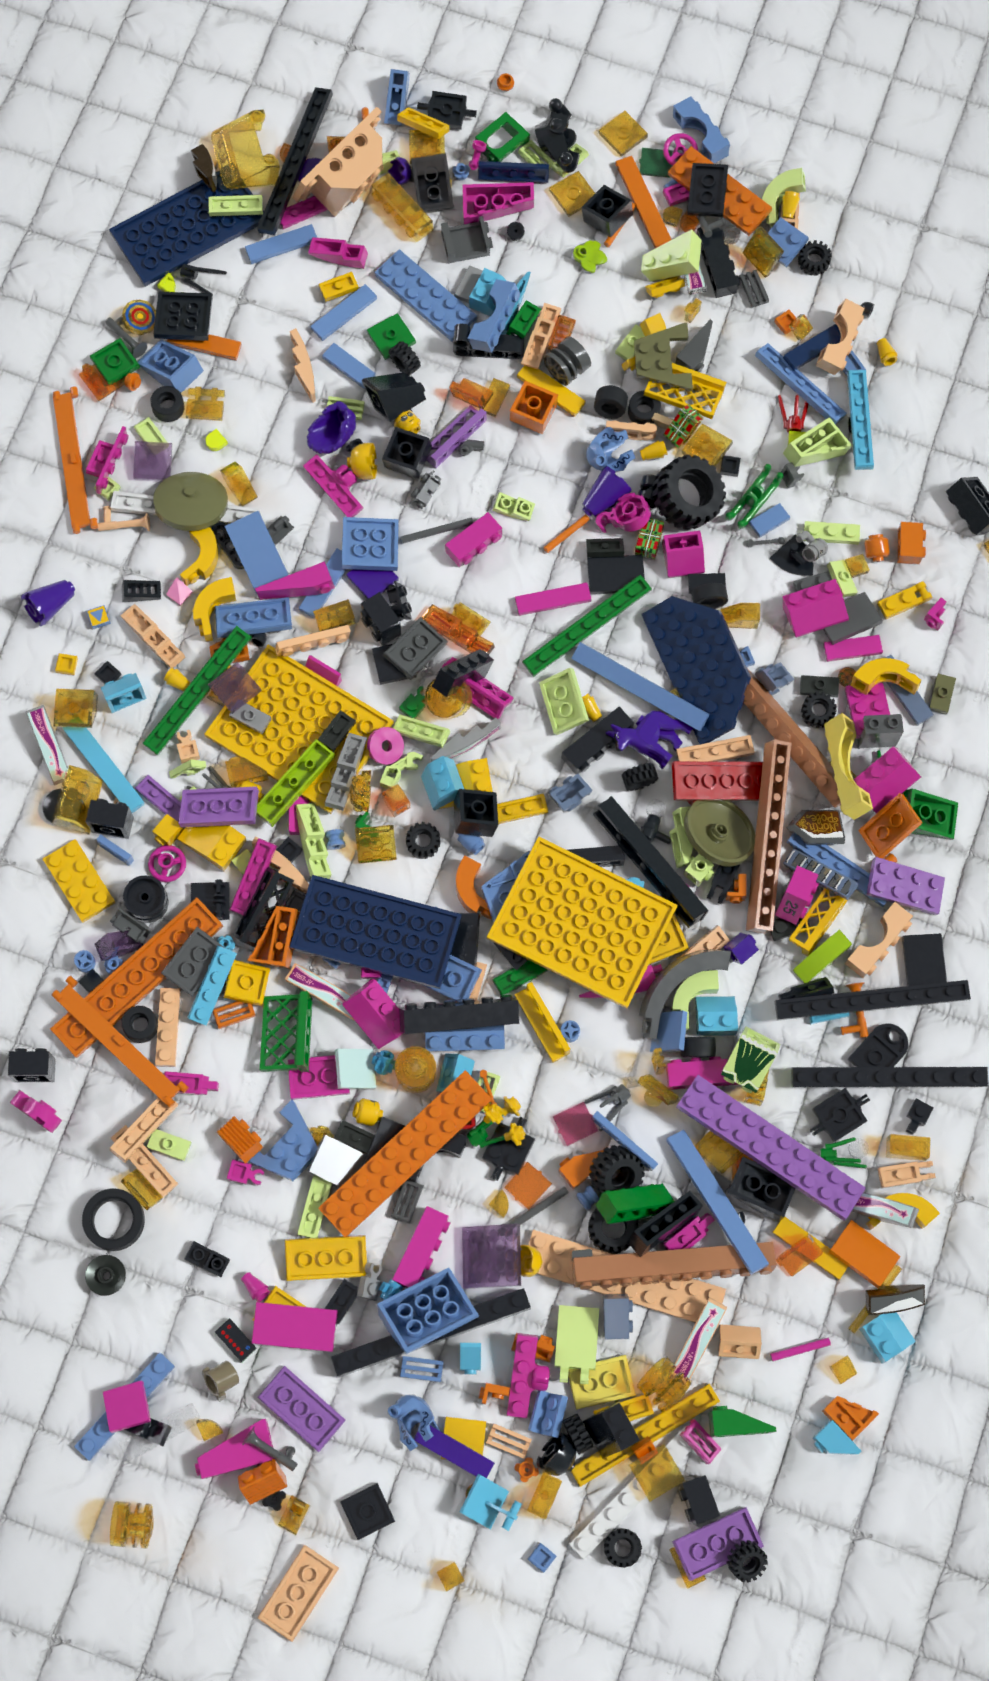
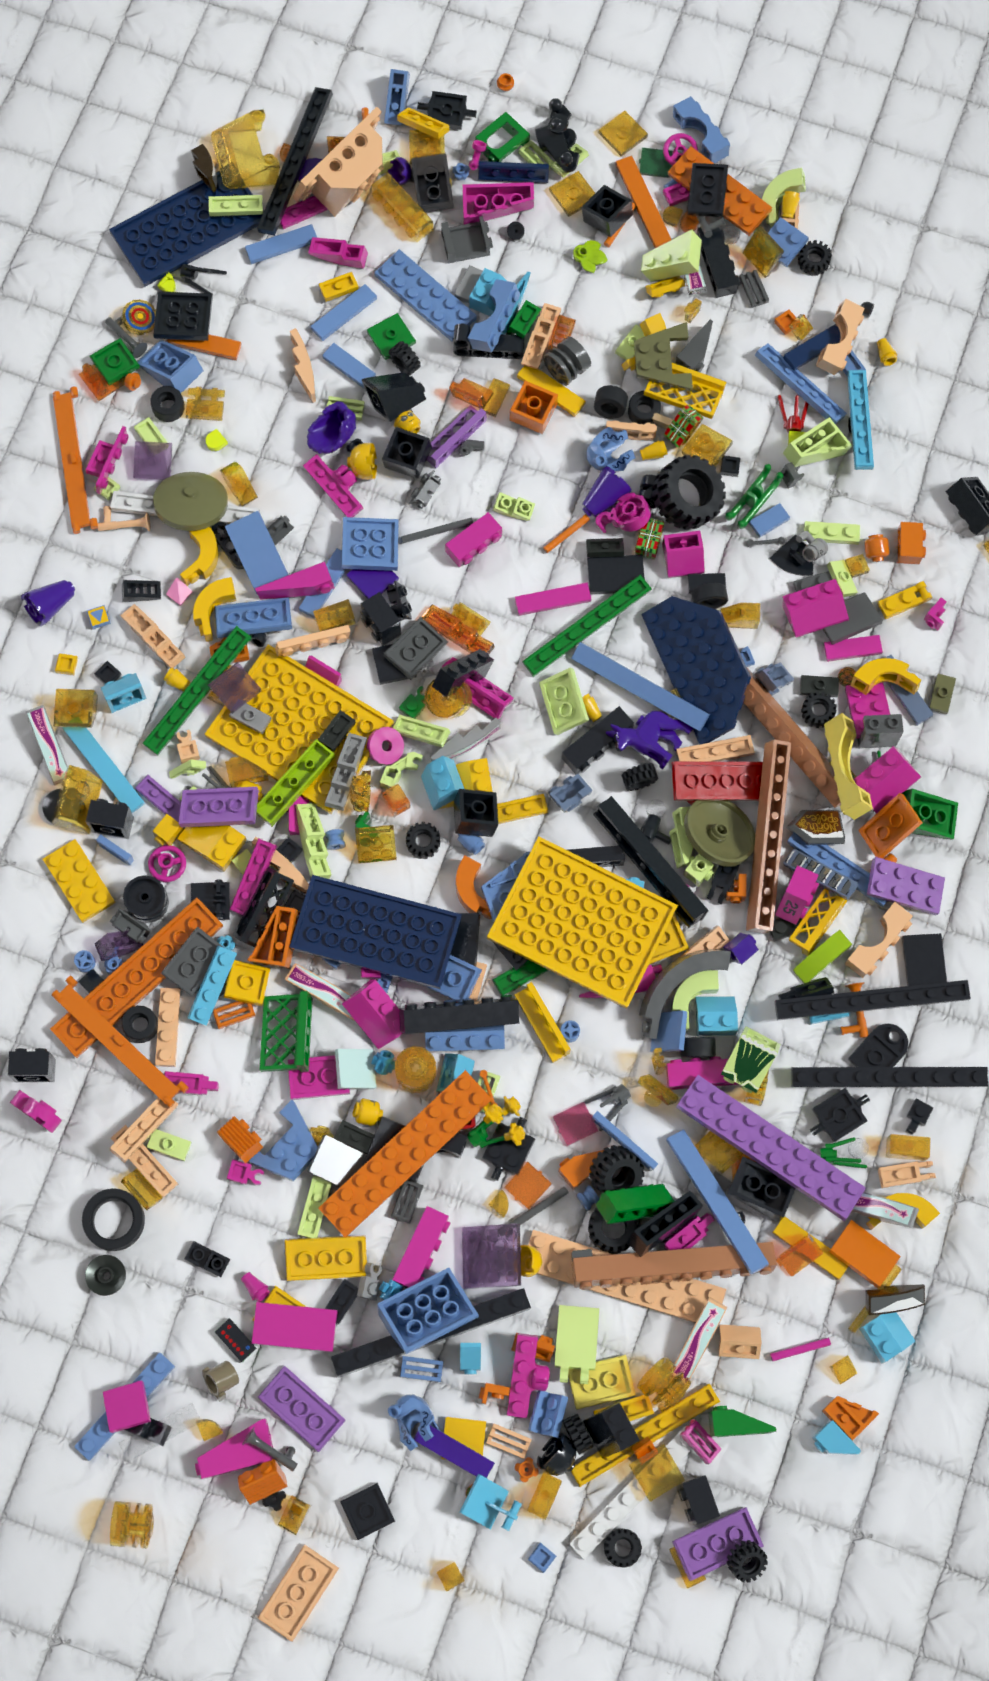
sand blue brick [603,1294,633,1339] -> none

